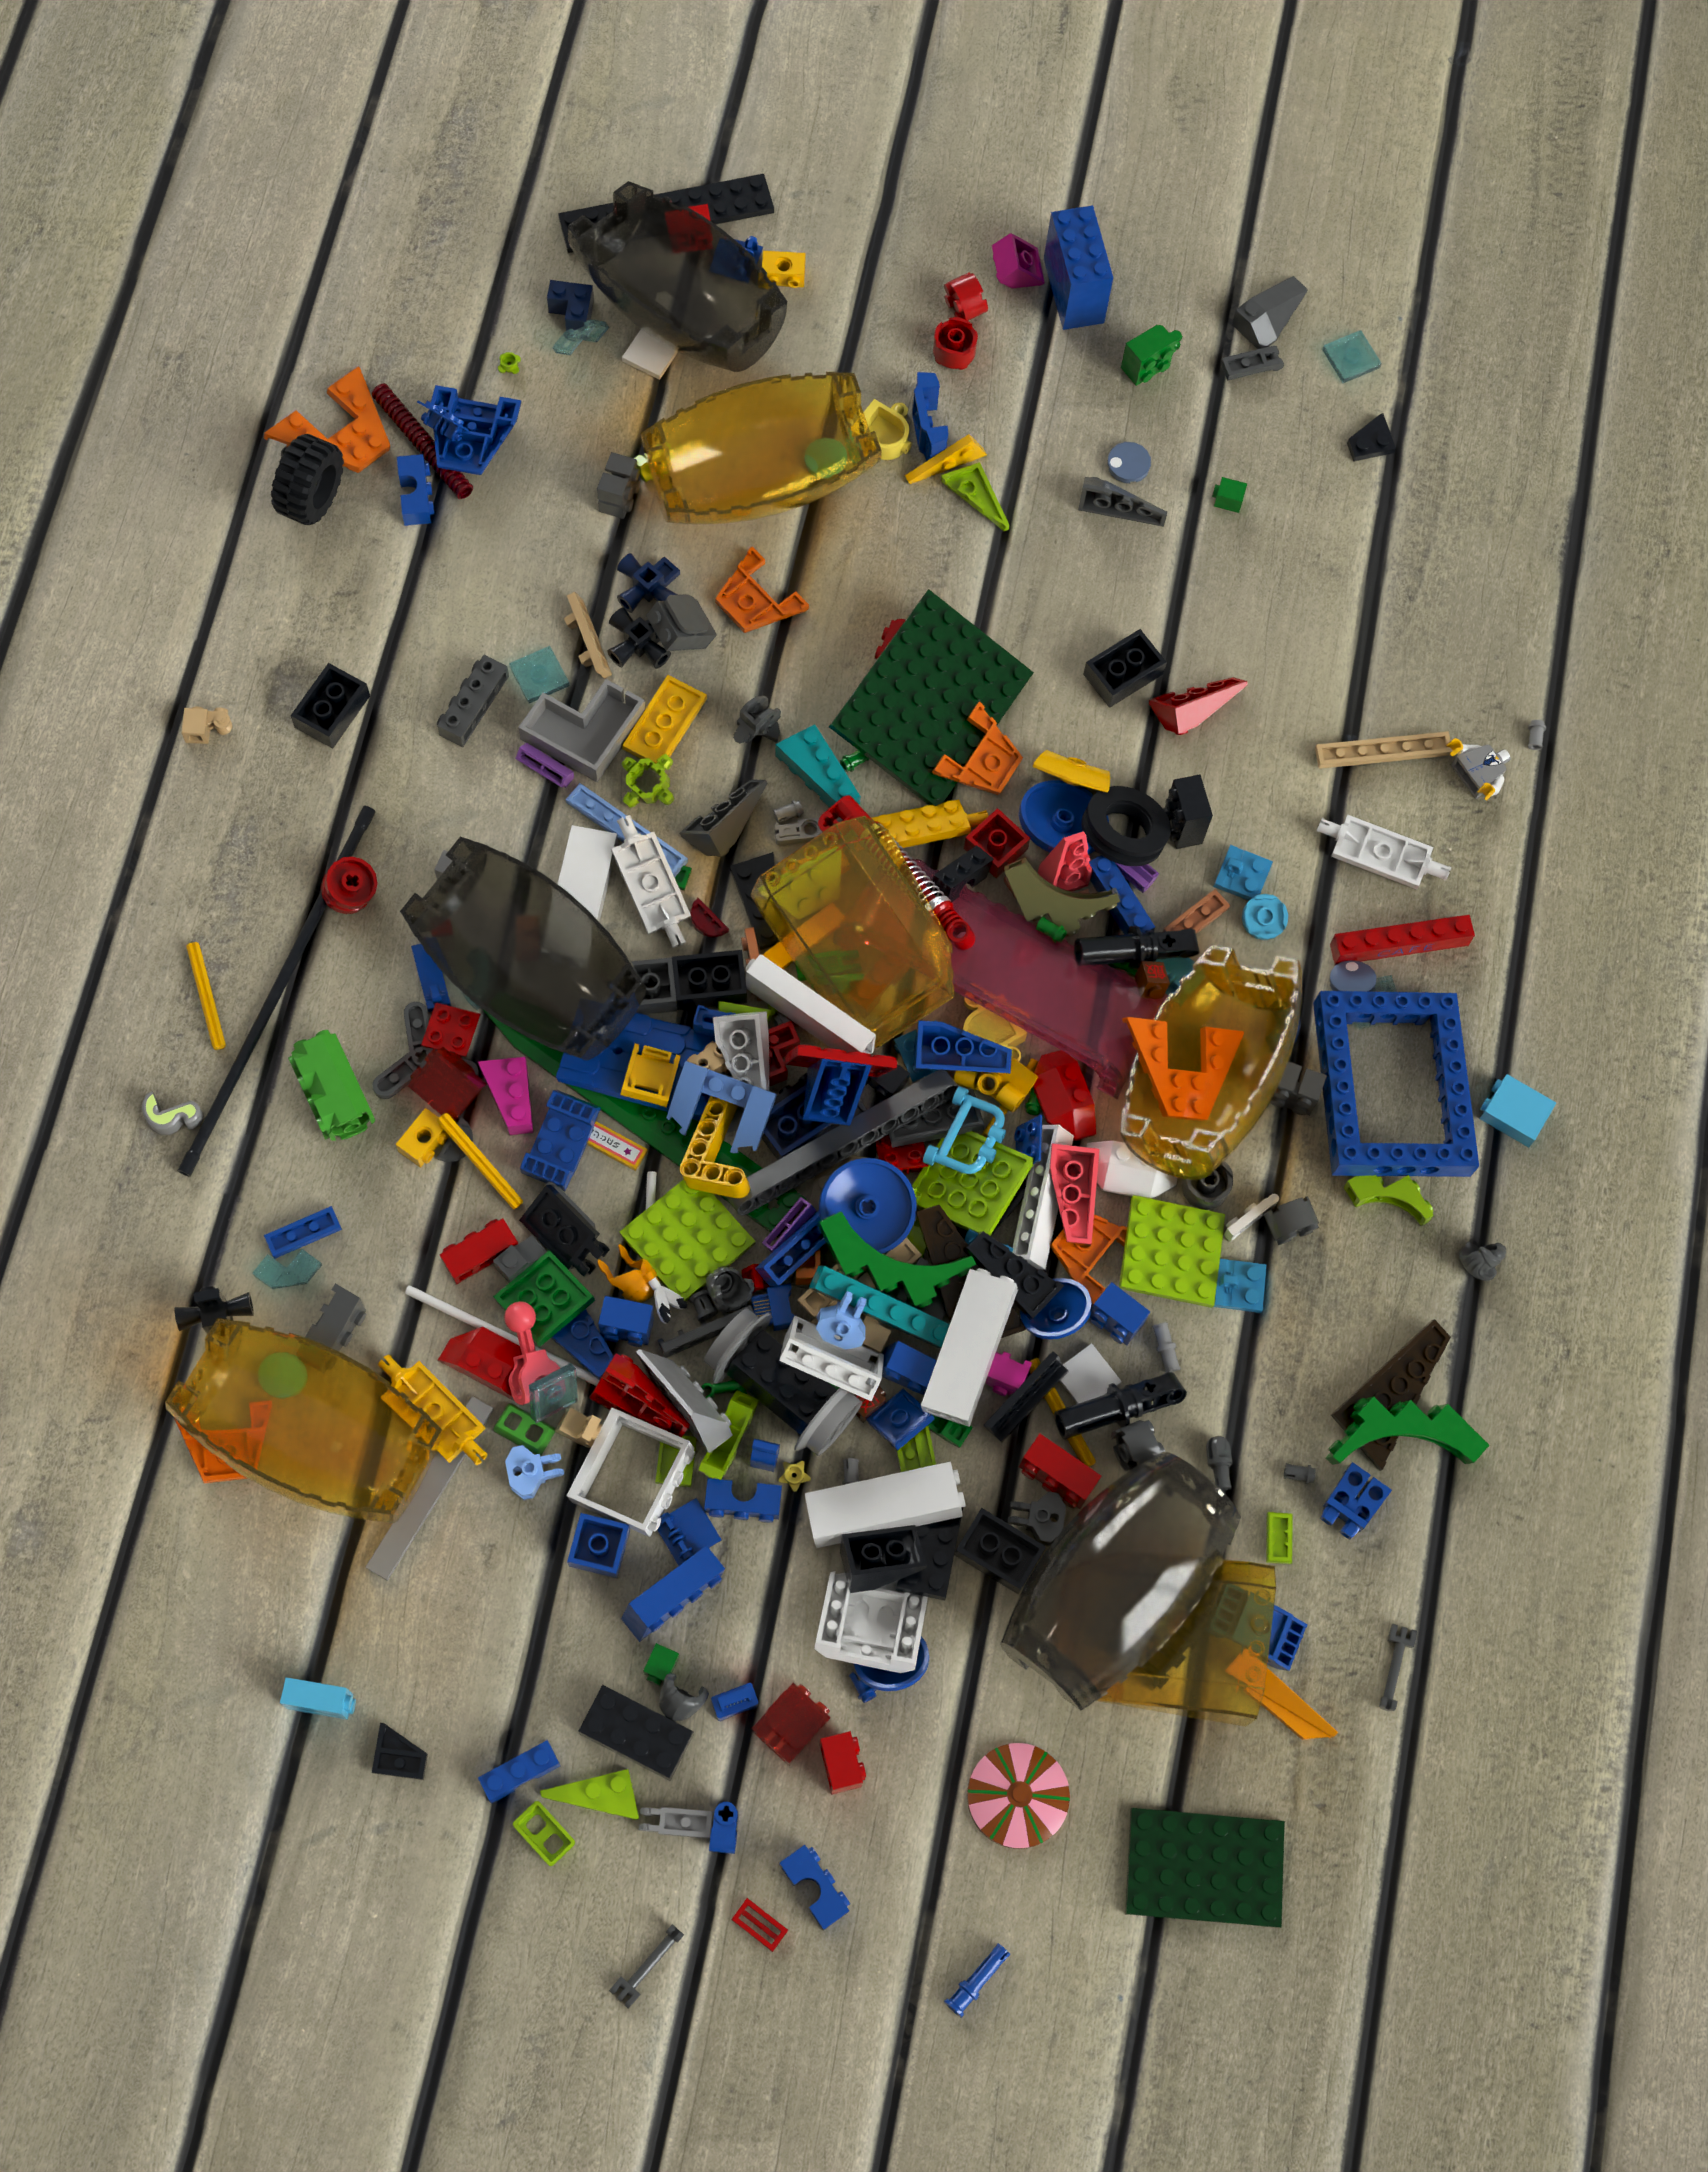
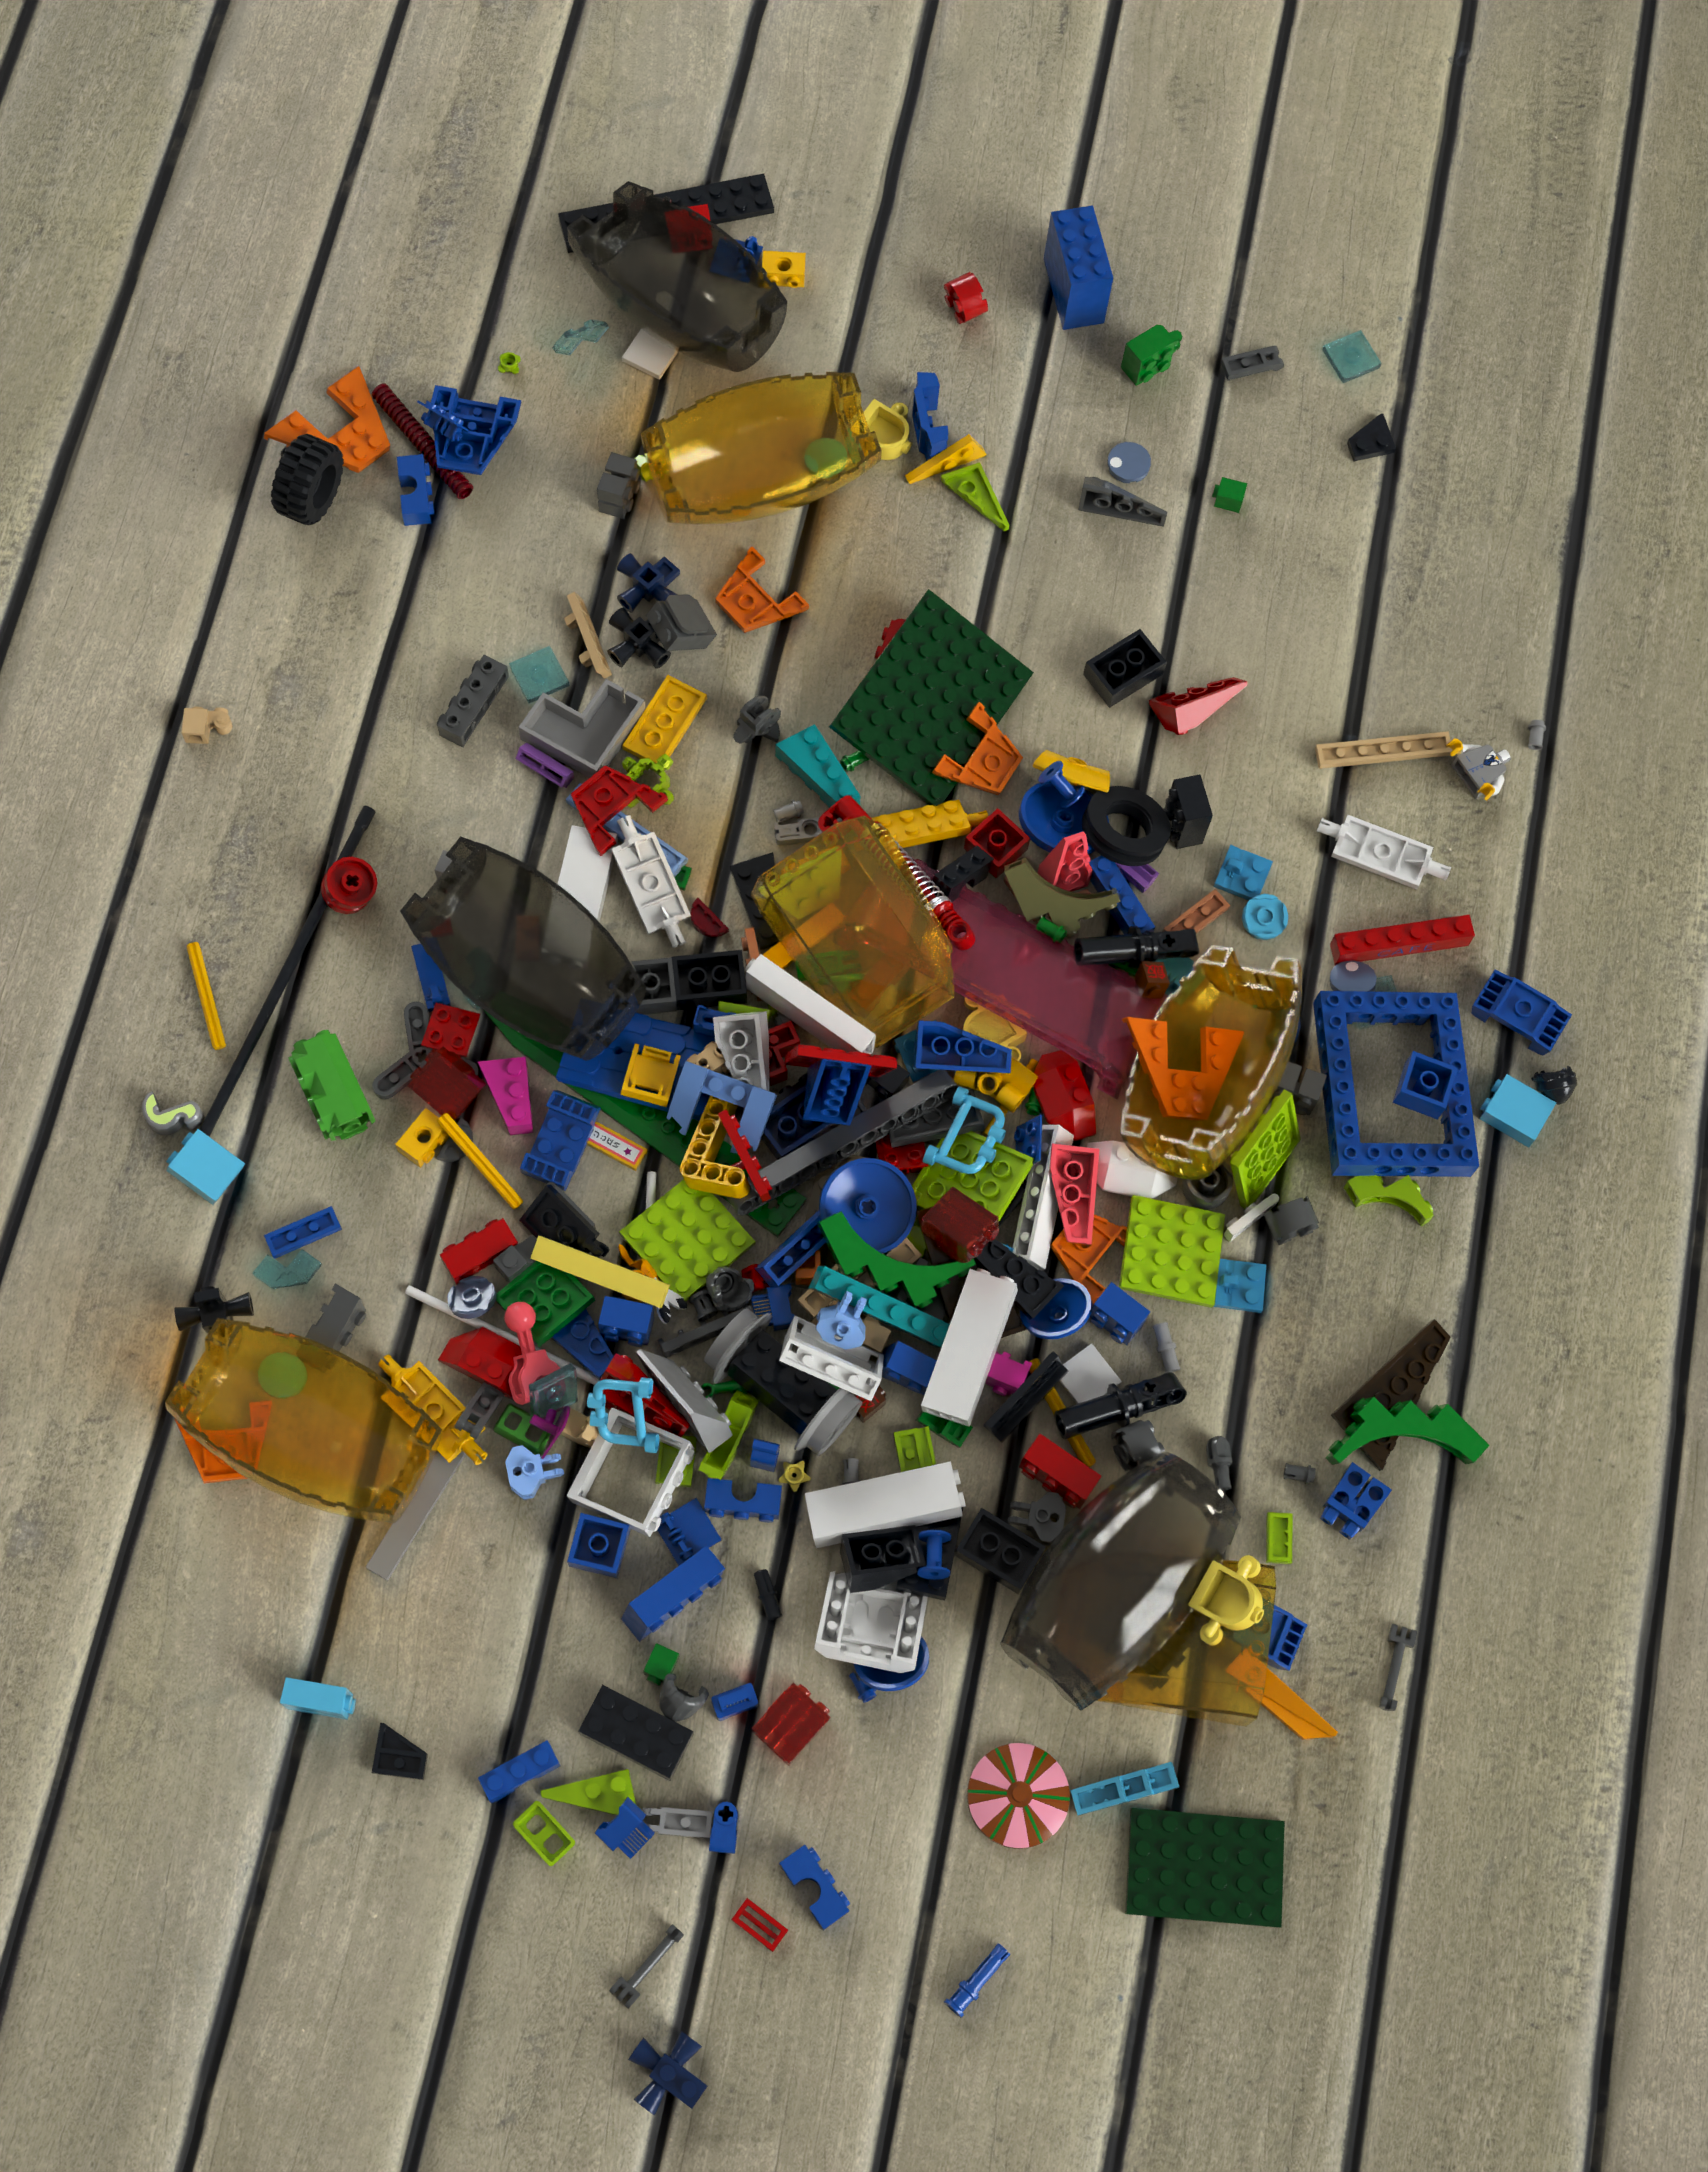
black brick [290,663,370,749] -> none
dark blue brick [547,280,594,337] -> none
dark grey wedge [680,780,768,857] -> none
medium lavender piece [762,1197,816,1253] -> none
red brick [819,1731,866,1795] -> none
blue tile [866,1388,935,1451] -> none
red brick [933,317,978,370] -> none
dark pink slope [992,233,1045,289] -> none
dark grey wedge [1232,276,1308,349] -> none
dark grey hair [1459,1242,1506,1281] -> none
none -> medium azure brick [166,1129,245,1205]
none -> sand blue tile [447,1276,497,1319]
none -> dark grey plate [454,1382,505,1440]
none -> magenta shield [529,1405,570,1459]
none -> light yellow tile [530,1235,670,1308]
none -> red wing [571,765,668,856]
none -> medium azure bar [587,1377,659,1453]
none -> blue piece [595,1797,655,1859]
none -> dark blue brick [628,2031,708,2116]
none -> red plate [718,1110,772,1202]
none -> black axle [754,1569,782,1621]
none -> blue piece [917,1530,951,1579]
none -> clear red brick [922,1187,999,1263]
none -> blue piece [1038,761,1085,808]
none -> medium azure slope [1070,1762,1179,1816]
none -> light yellow piece [1188,1555,1264,1645]
none -> lime plate [1230,1089,1301,1209]
none -> blue brick [1392,1051,1458,1120]
none -> blue plate [1471,969,1572,1056]
none -> black hair [1531,1066,1577,1105]

